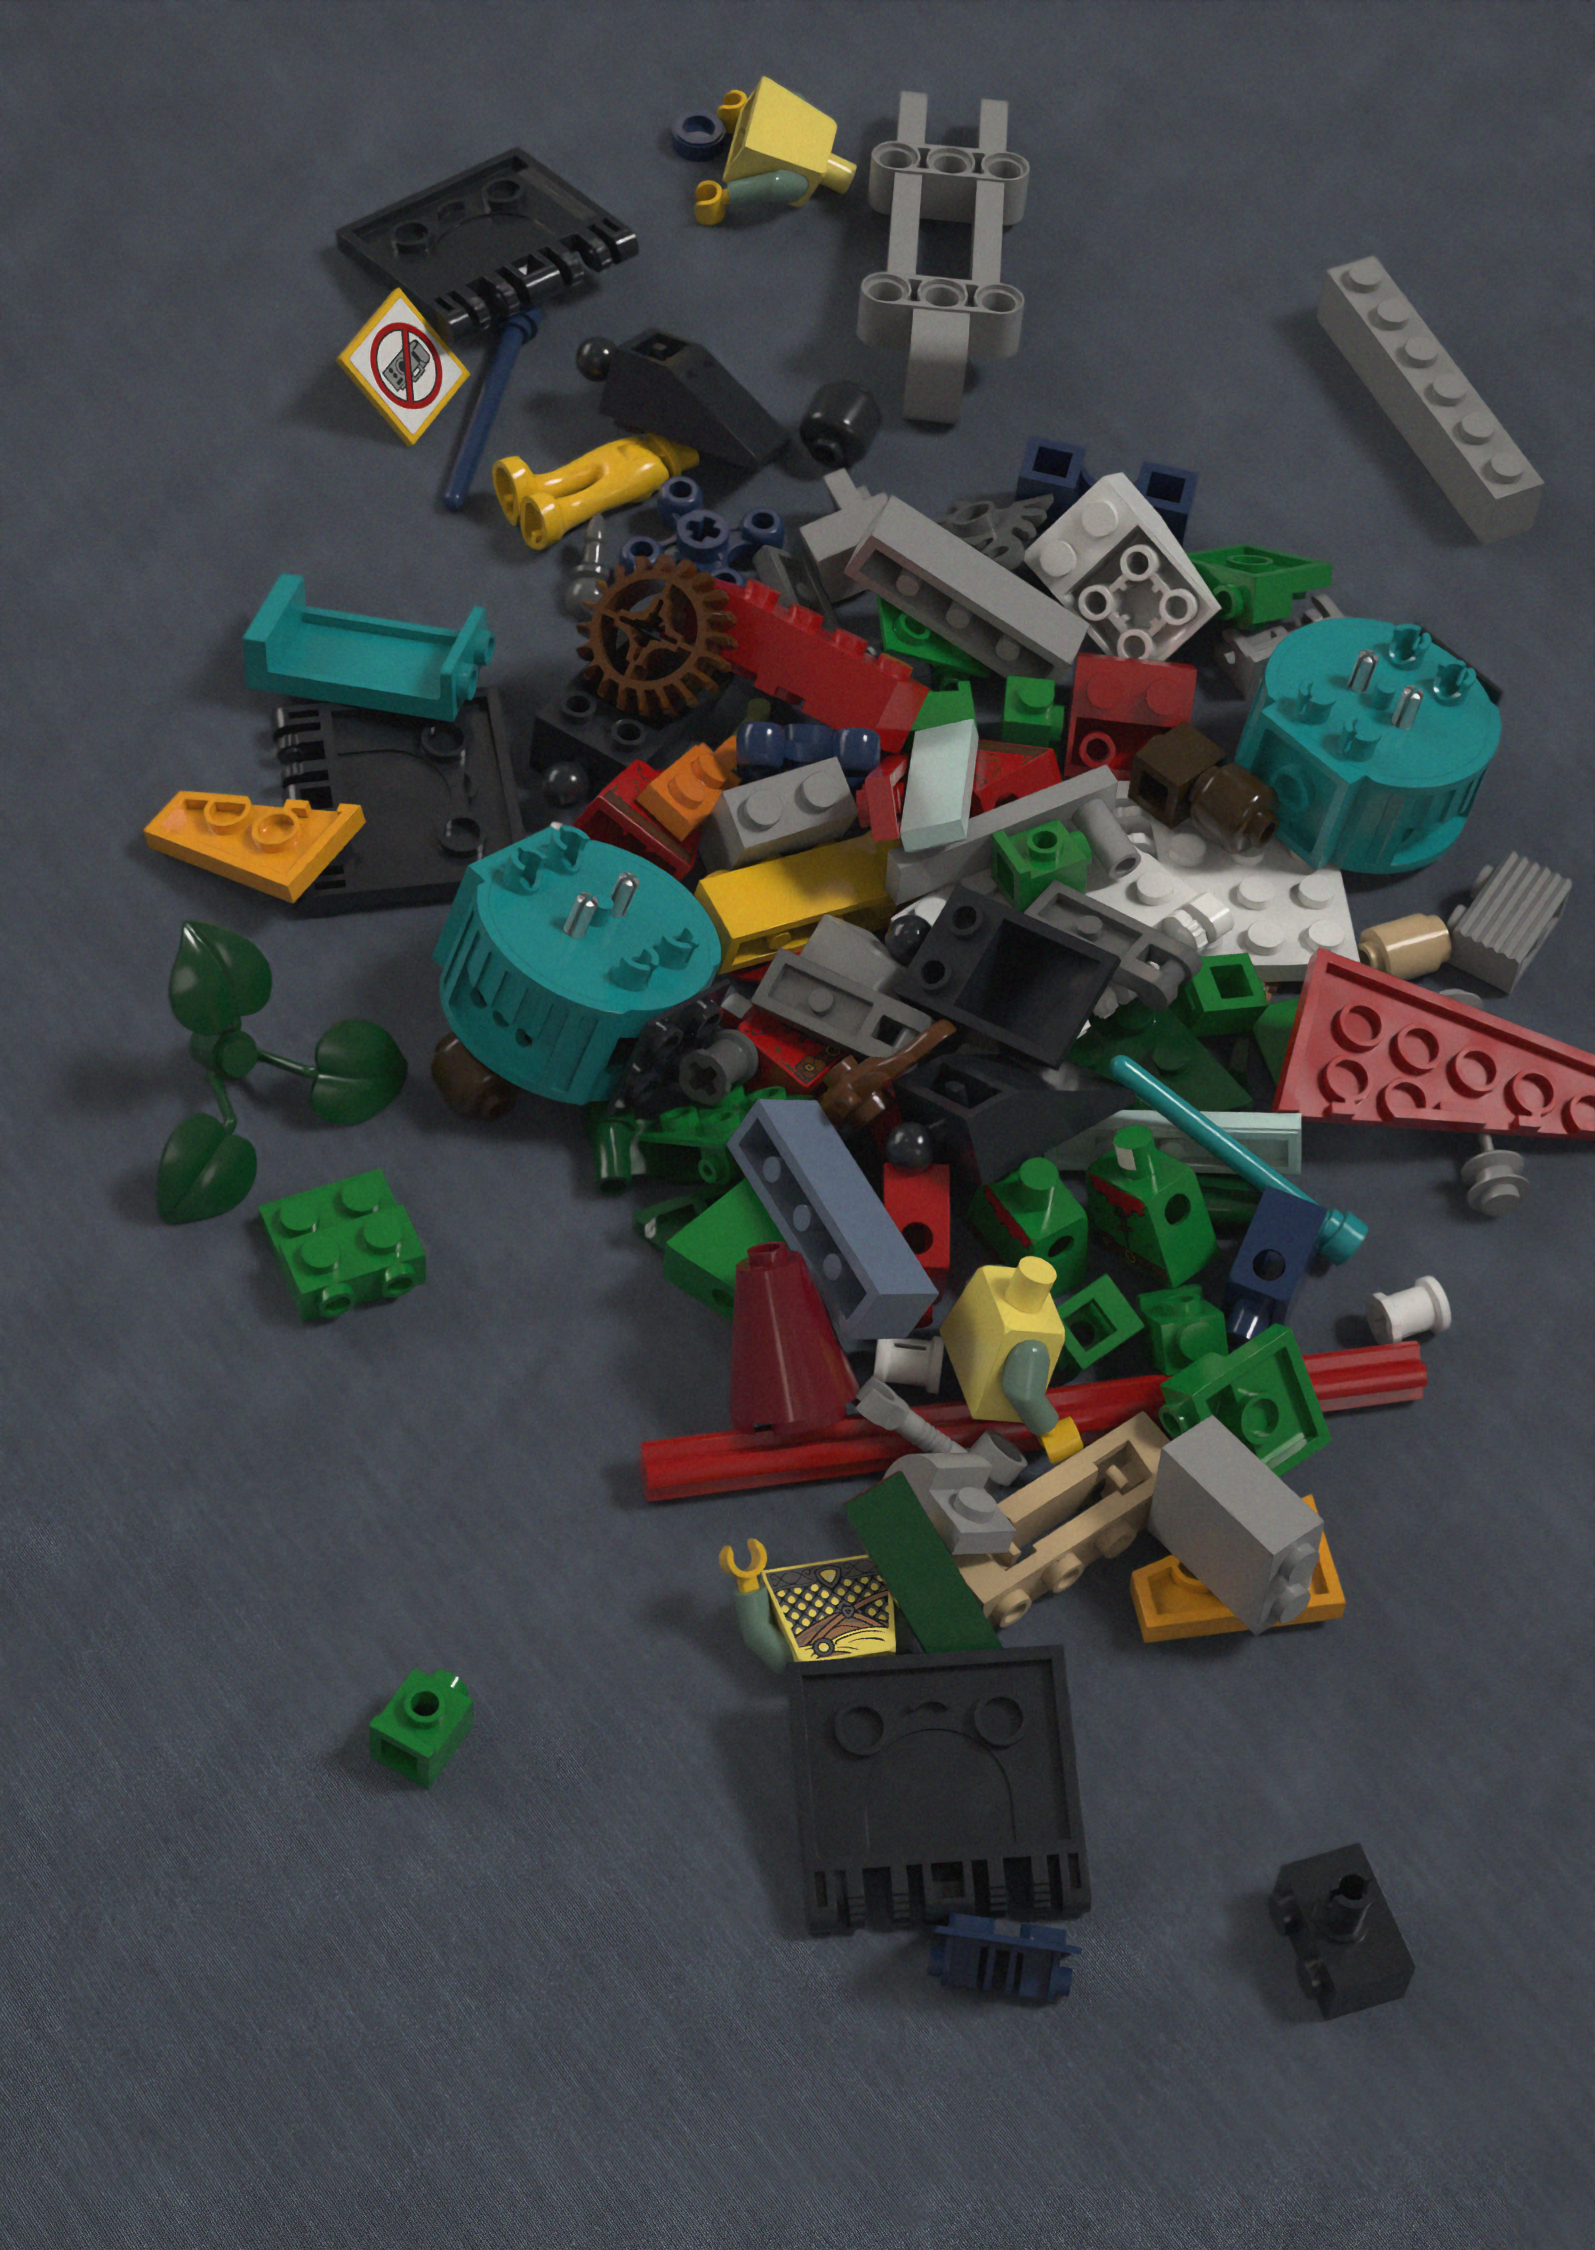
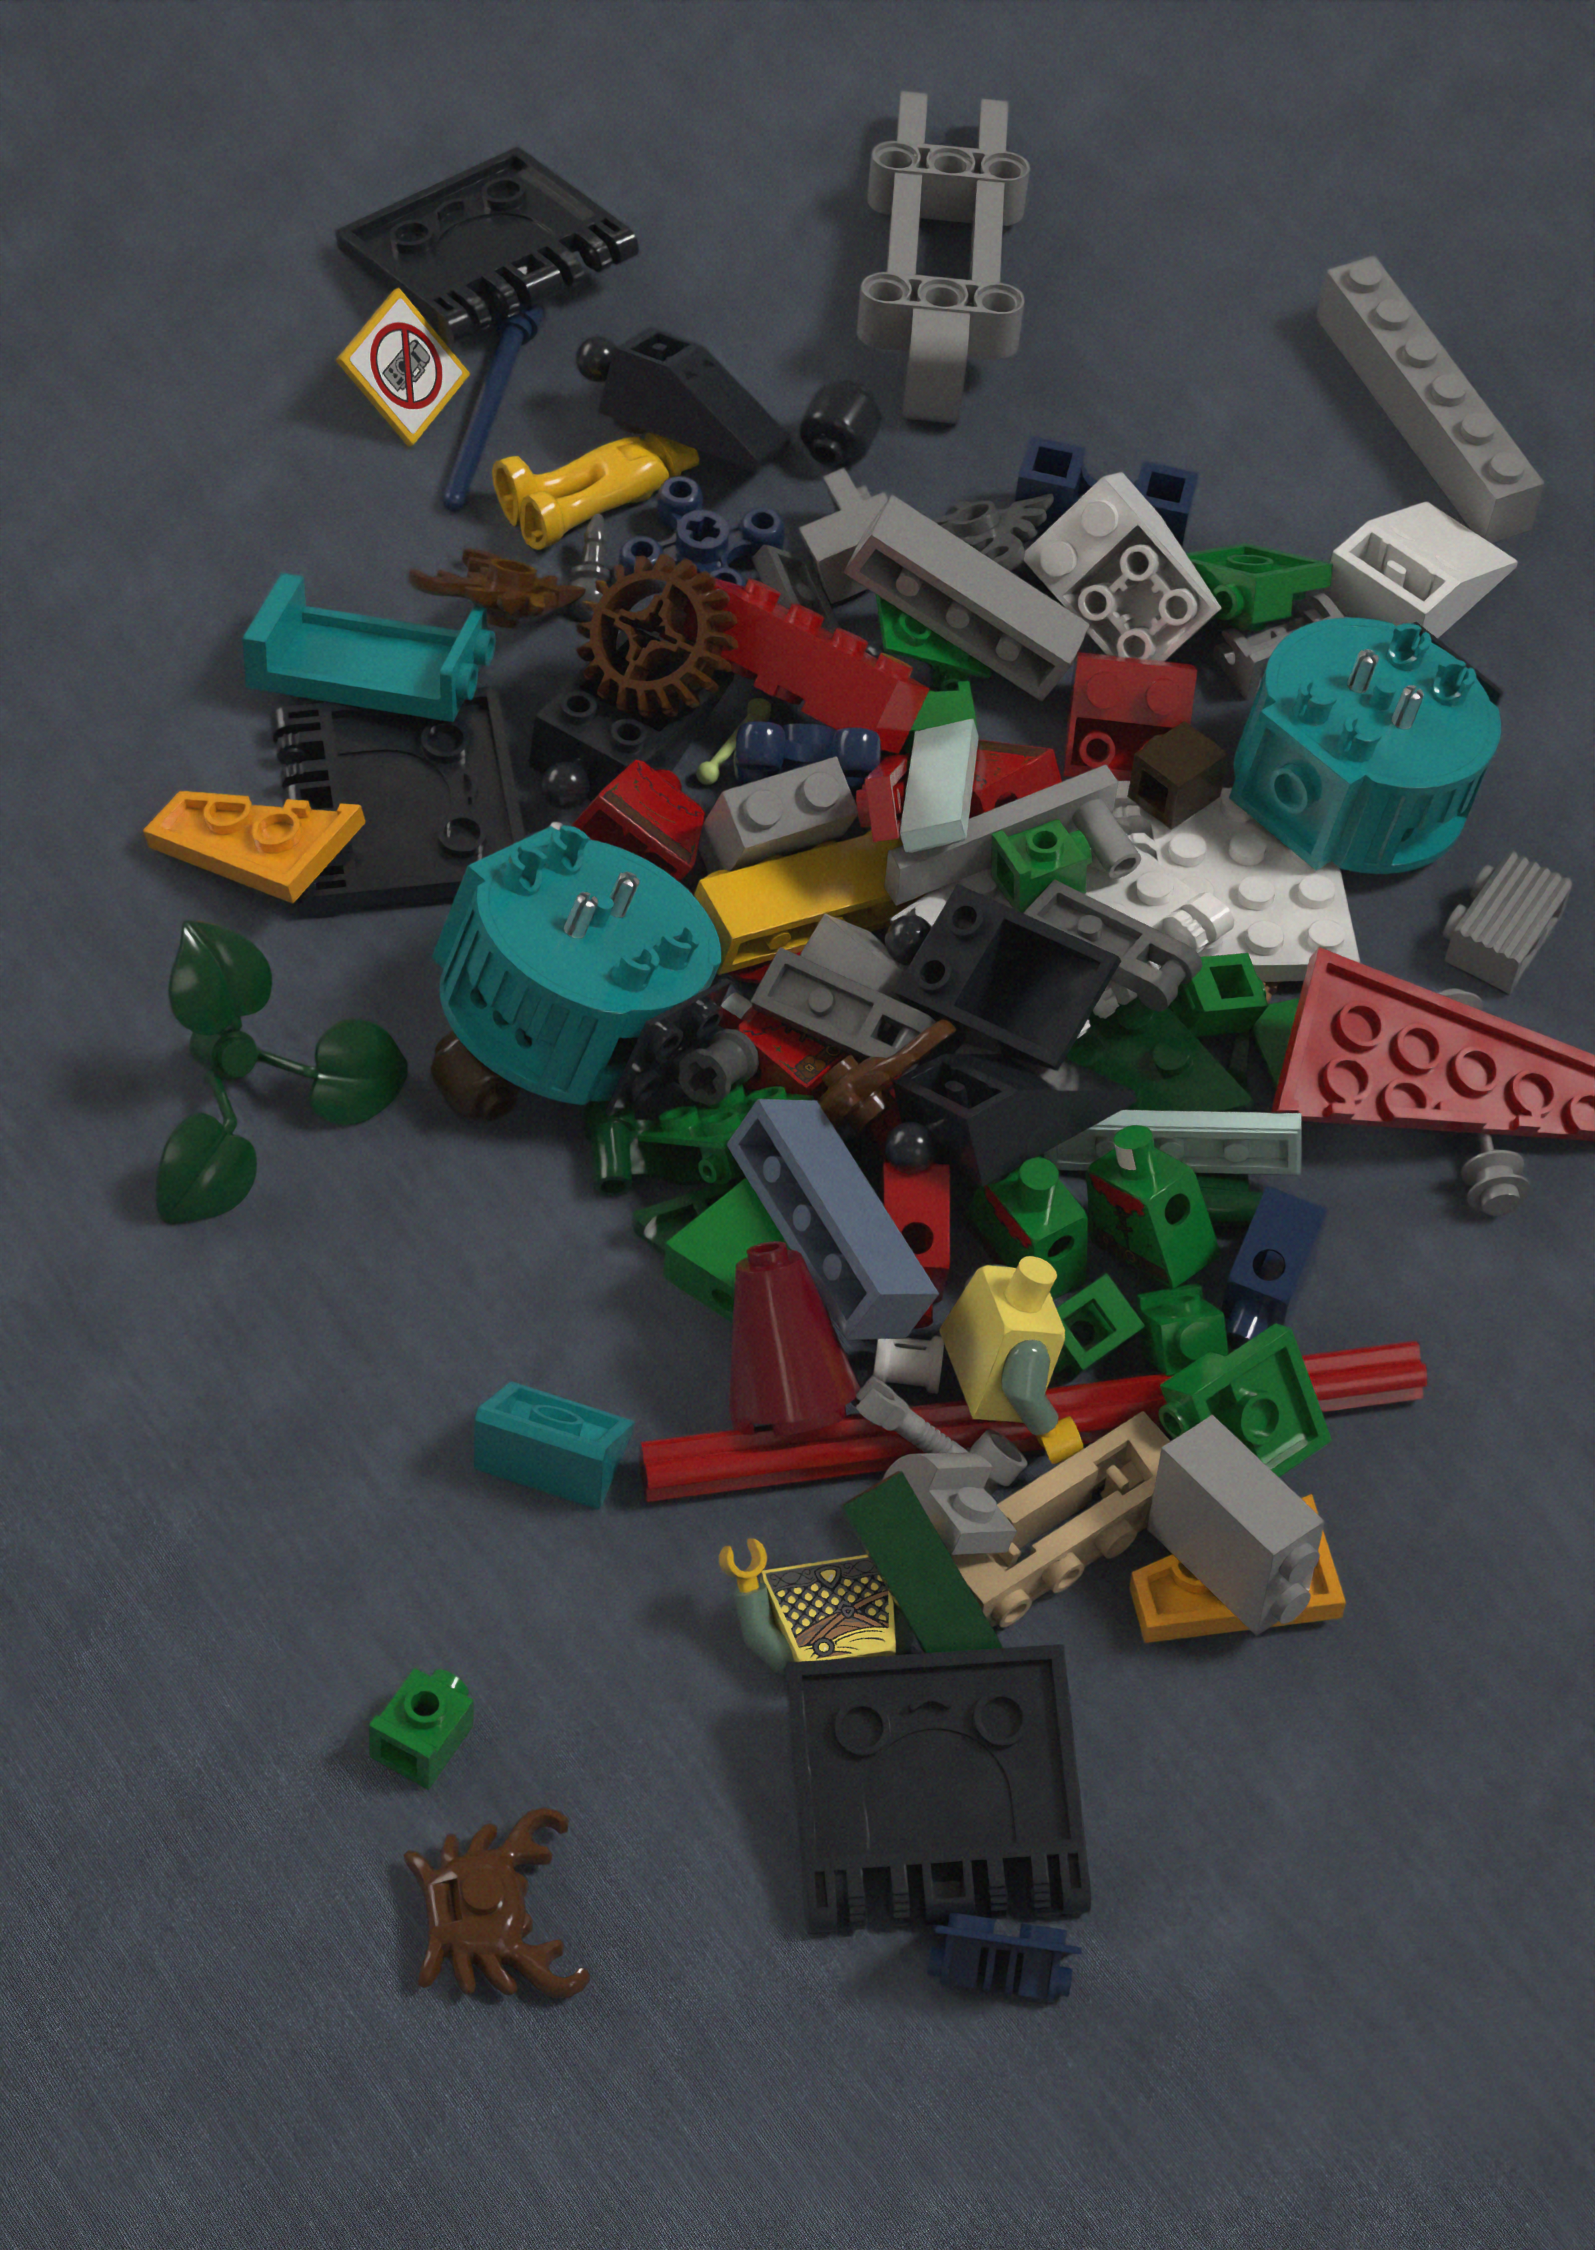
green plate [258,1168,426,1323] -> none
orange hinge [636,735,743,842] -> none
dark blue tile [671,110,726,162] -> none
light yellow torso [694,76,857,225] -> none
green brick [999,675,1064,761] -> none
teal piece [1109,1055,1368,1266] -> none
dark brown head [1187,763,1280,854] -> none
black brick [1268,1842,1416,2021] -> none
tan brick [1357,913,1452,981] -> none
white bush [1366,1275,1451,1345] -> none
none -> reddish brown animal [404,1807,590,1998]
none -> reddish brown animal [408,548,586,629]
none -> teal slope [474,1381,636,1510]
none -> white slope [1323,501,1518,638]

